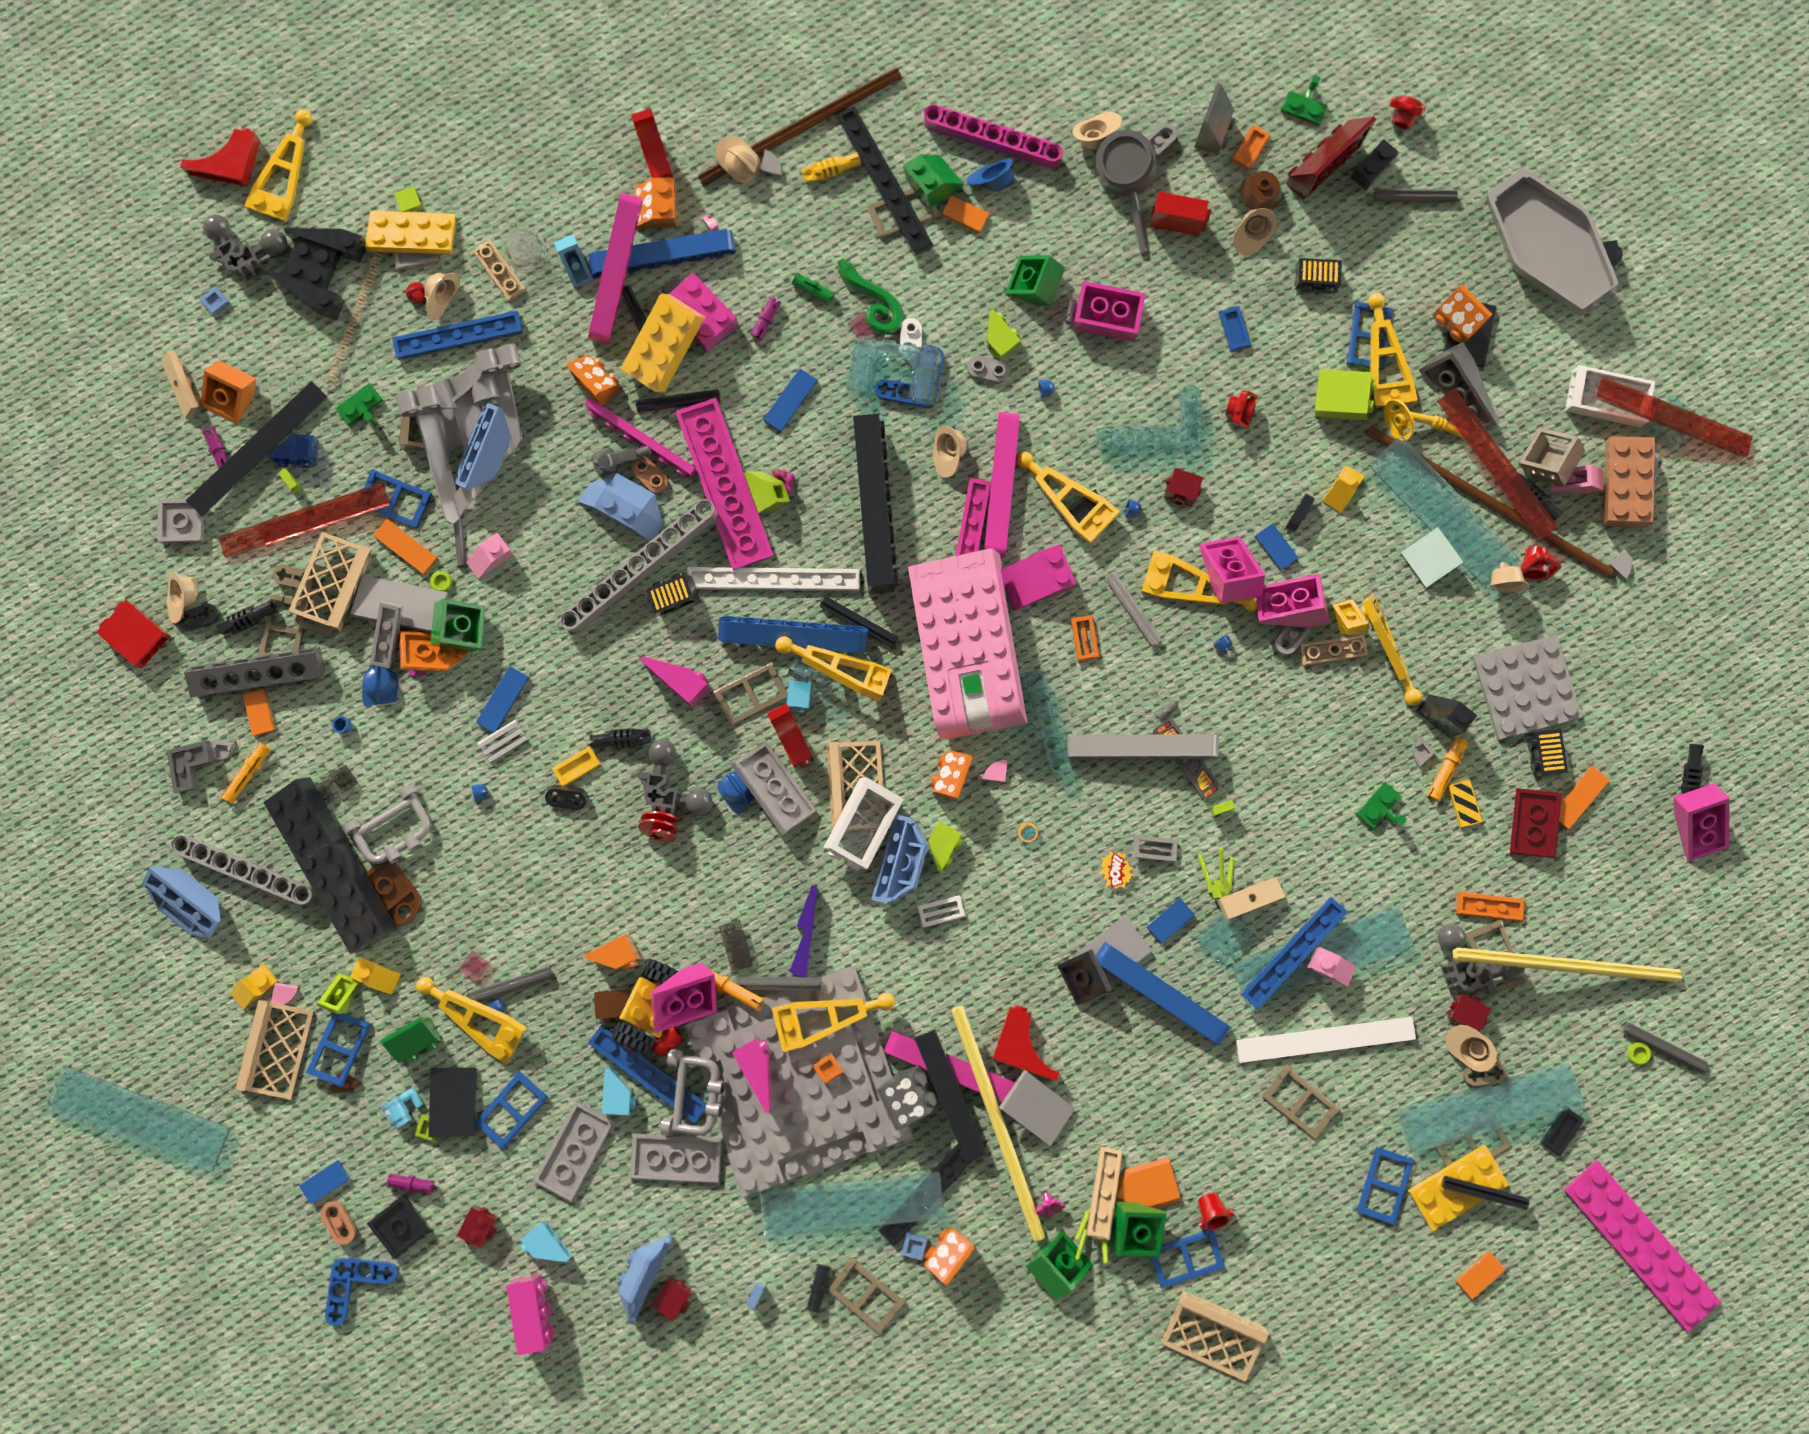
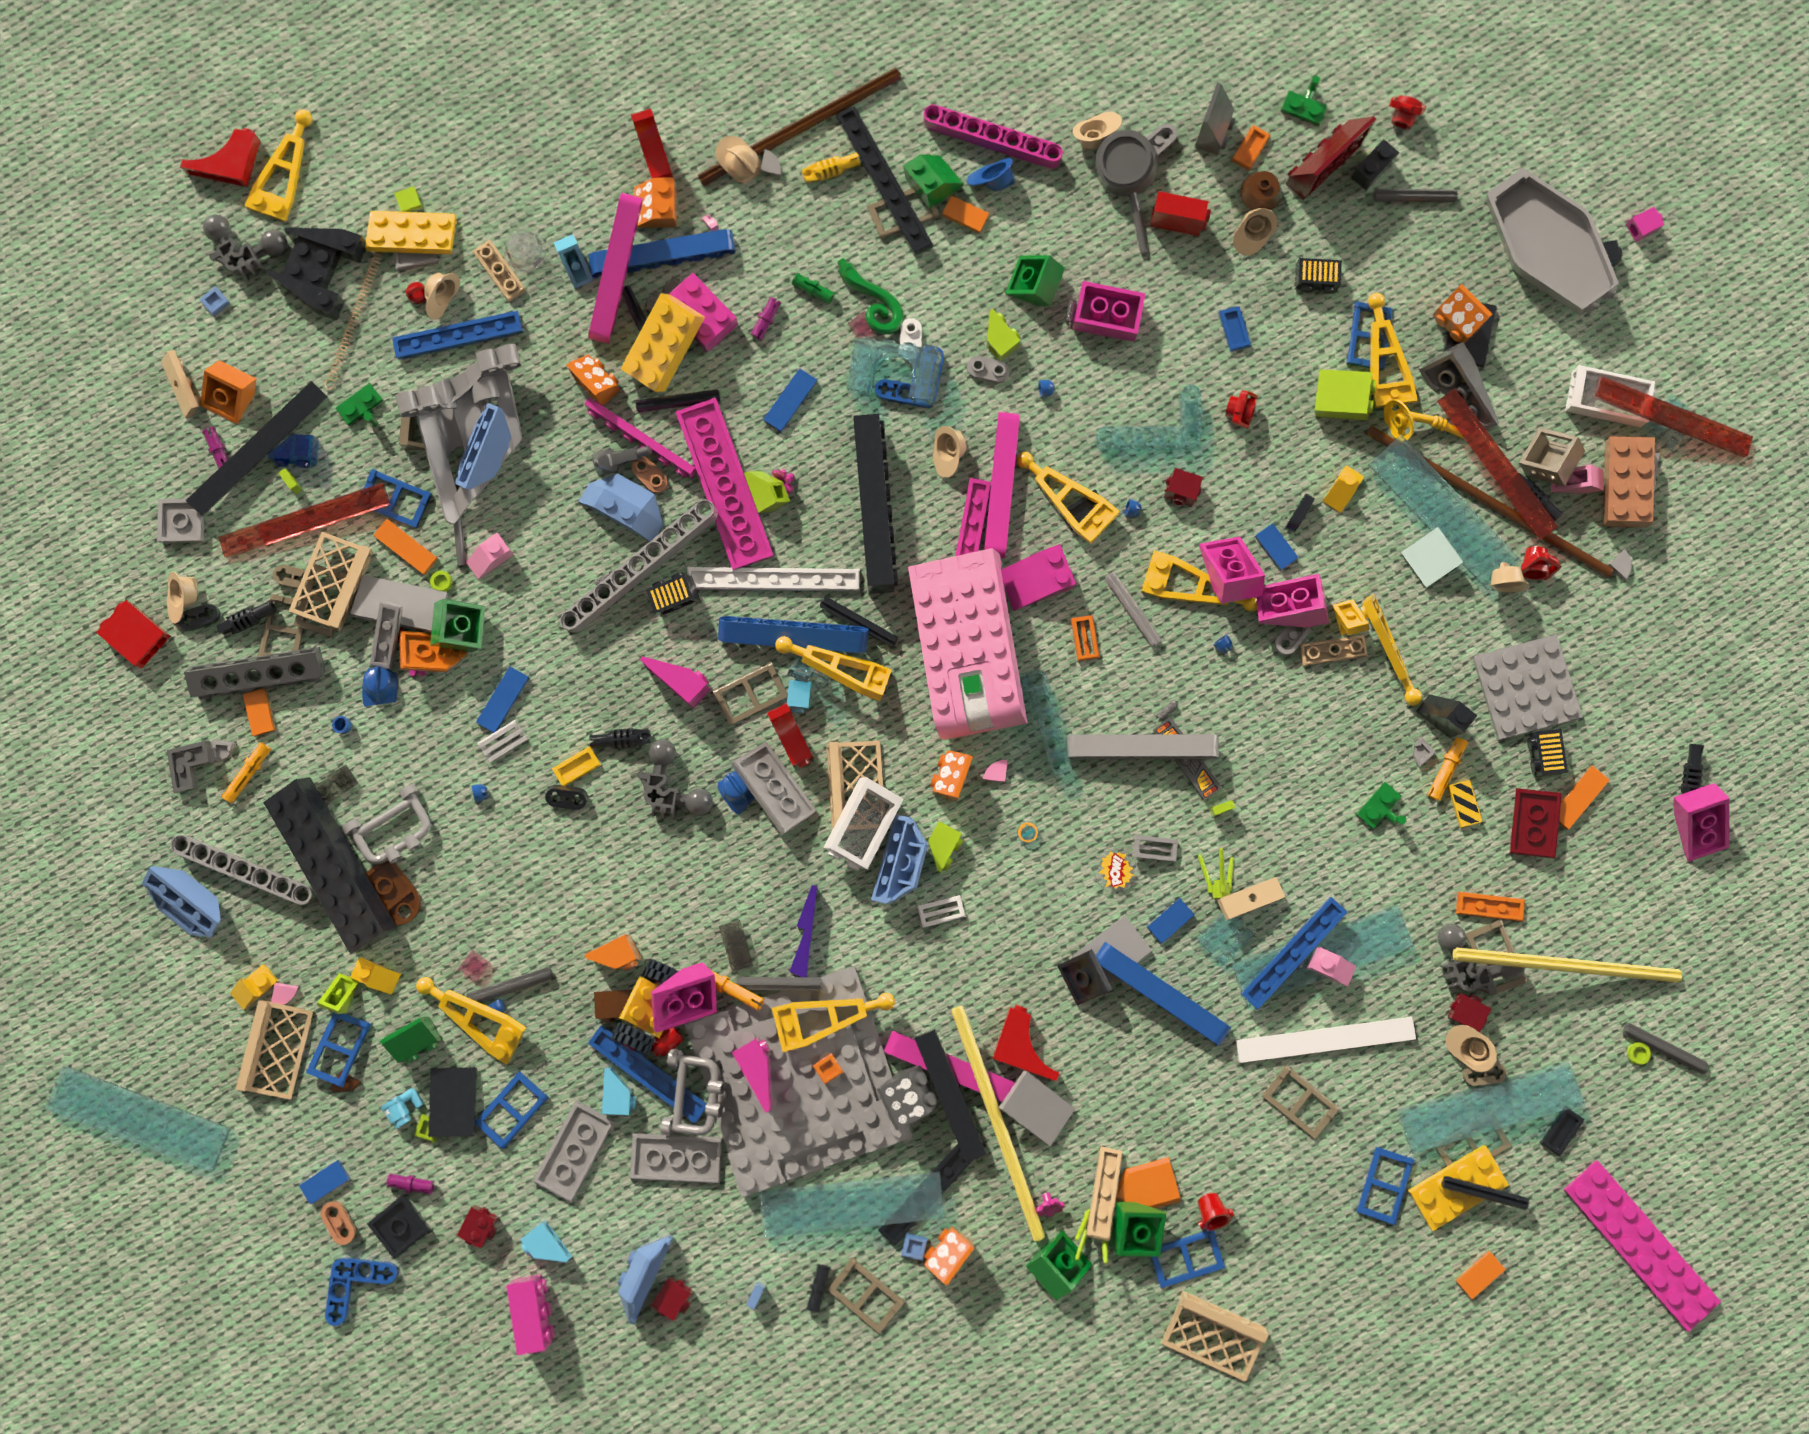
red piece [638,811,679,843] -> none
none -> dark pink brick [1625,207,1665,242]

